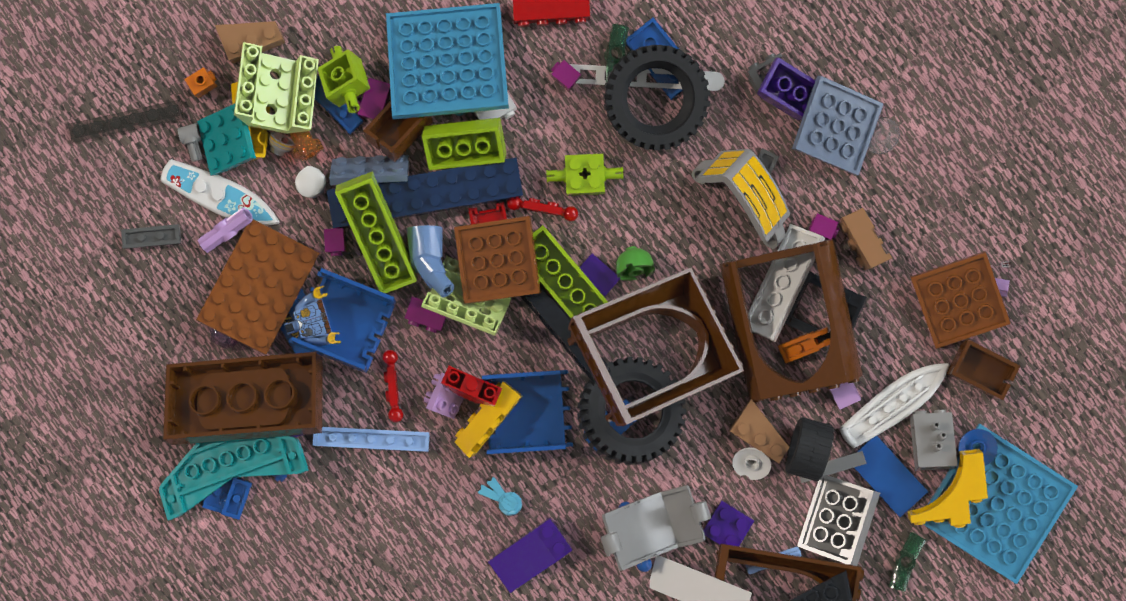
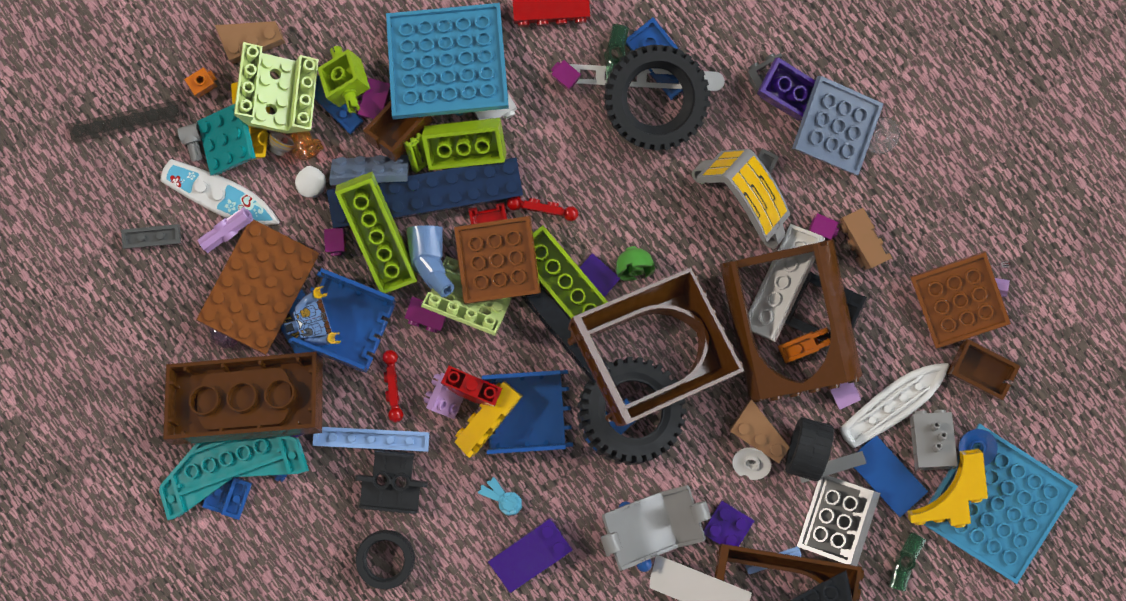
lime brick [546,154,623,196] -> none
none -> black piece [355,450,428,514]
none -> black tyre [356,530,415,589]
none -> lime tile [404,133,428,173]

